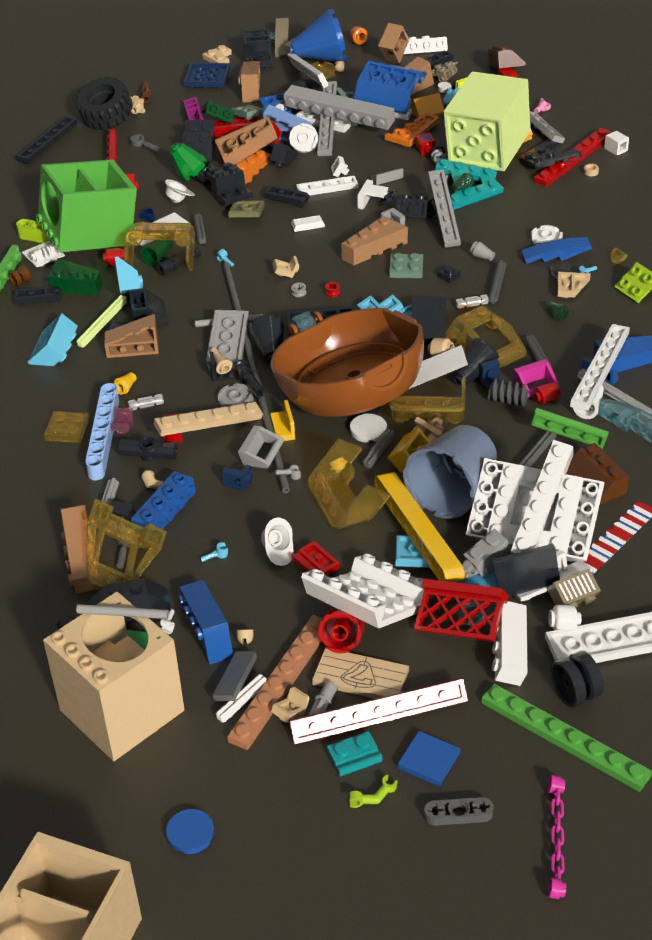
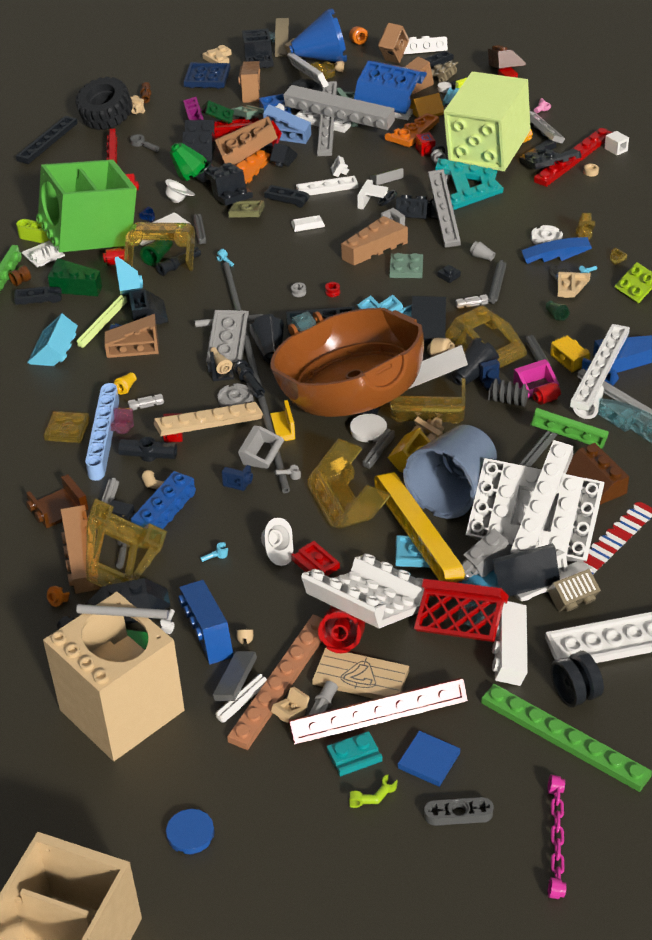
tan bracket [272,256,299,278] -> none
white tile [289,123,318,153] -> none
clear green cone [451,173,474,193] -> none
white head [548,605,581,630] -> none
none -> reddish brown panel [26,474,88,528]
none -> orange plate [47,586,70,607]
none -> yellow brick [550,335,590,373]
none -> clear yellow hips [576,213,595,240]

